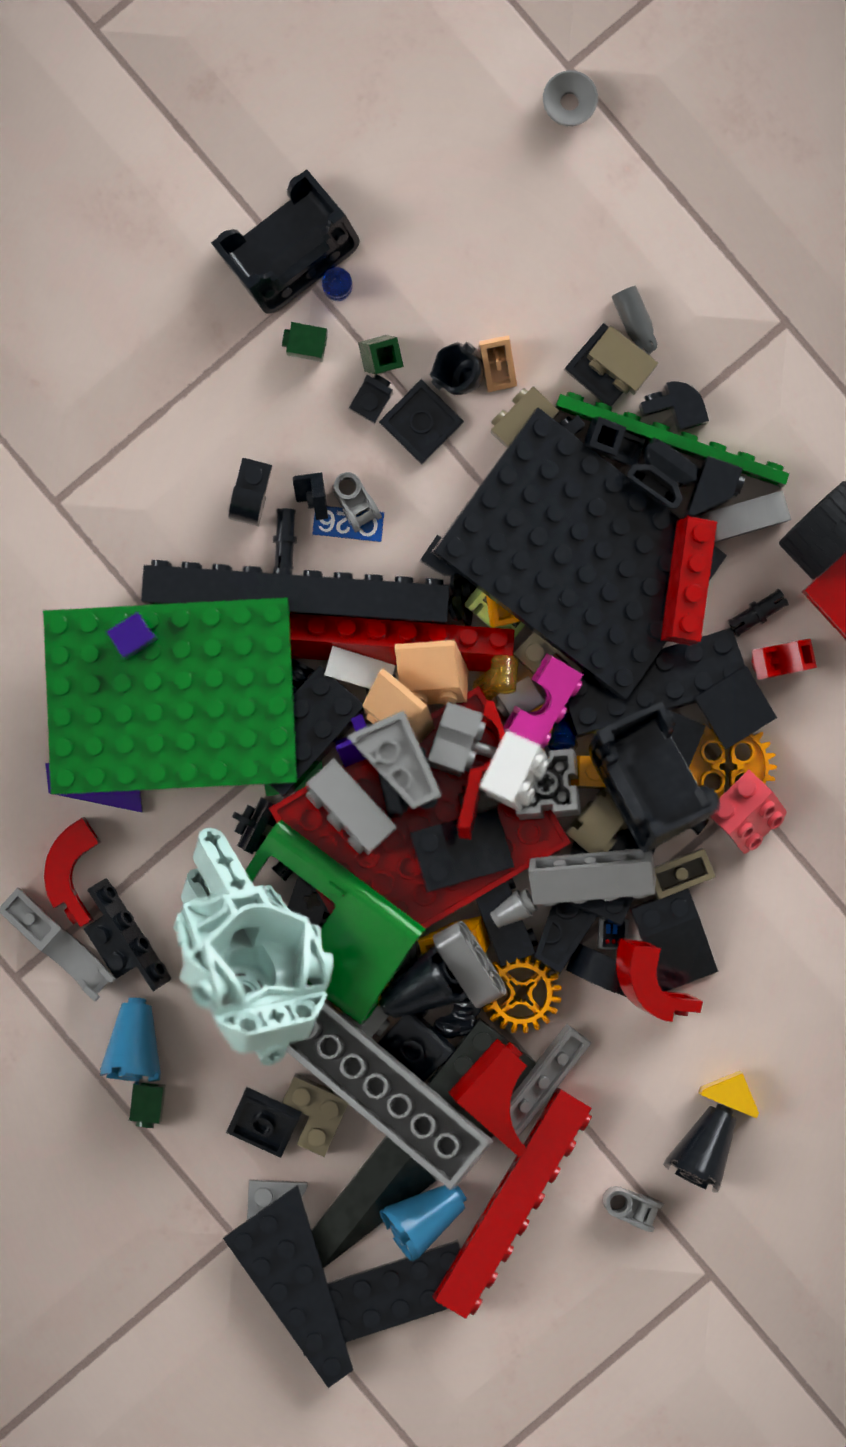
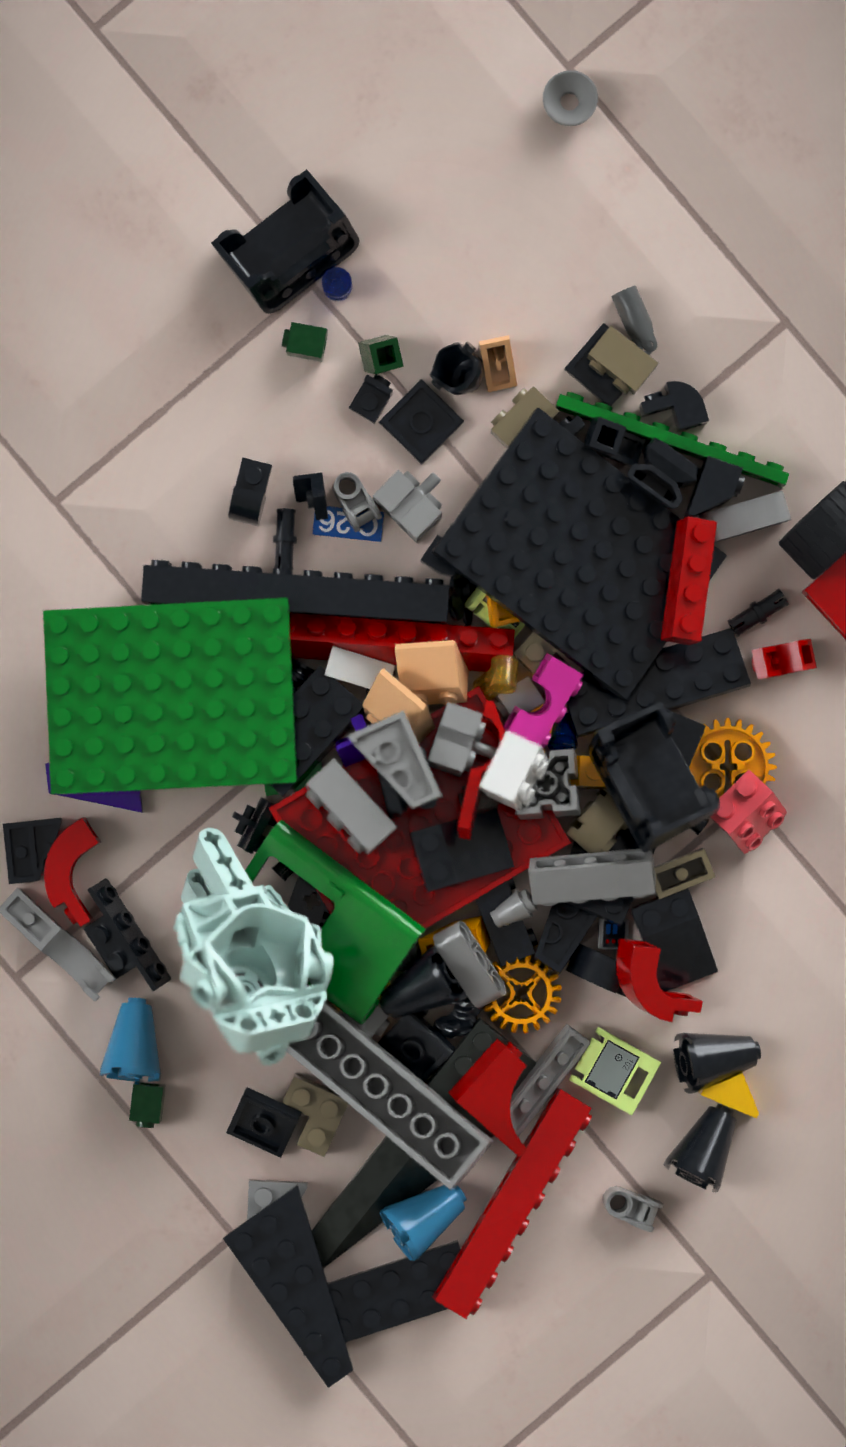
dark purple panel [107,613,158,659] -> none
black tile [693,666,777,750] -> none
none -> black wing [3,818,62,884]
none -> light grey brick [373,470,442,543]
none -> container [569,1027,662,1115]
none -> black cone [673,1033,761,1094]

